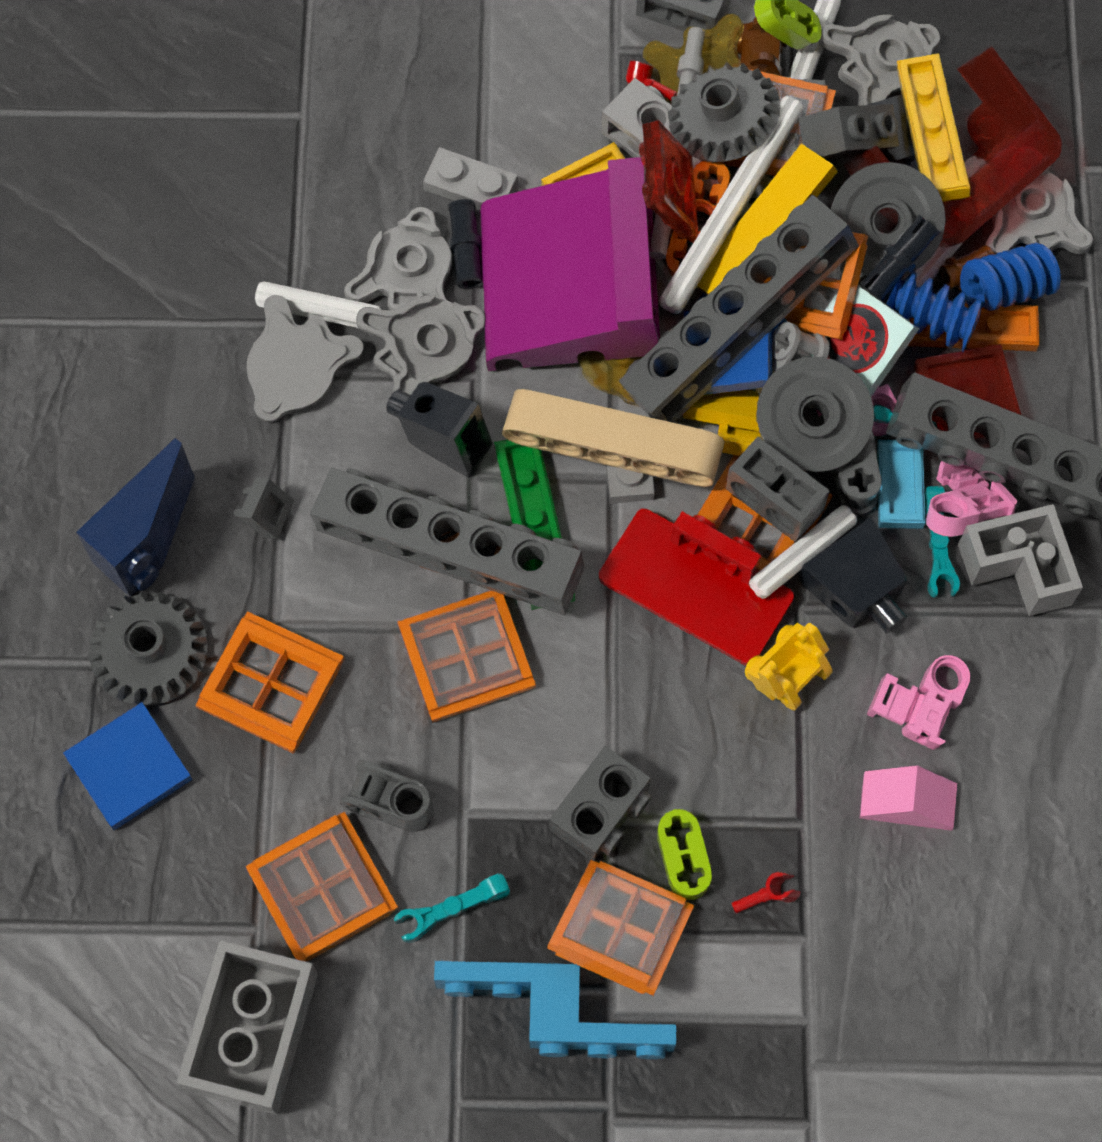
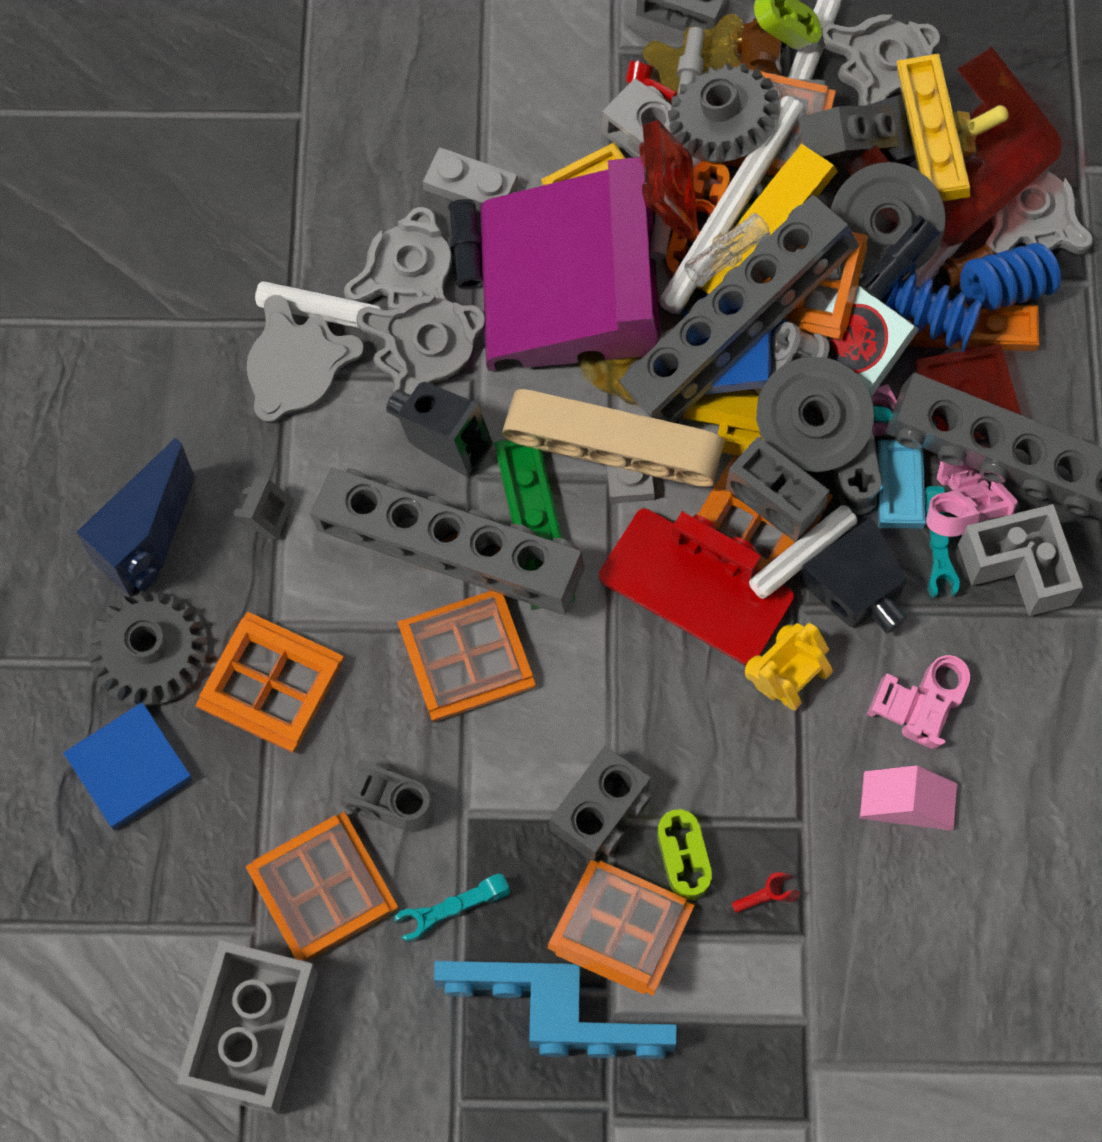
none -> clear pin [684,213,770,287]
none -> light yellow bar [953,105,1009,157]

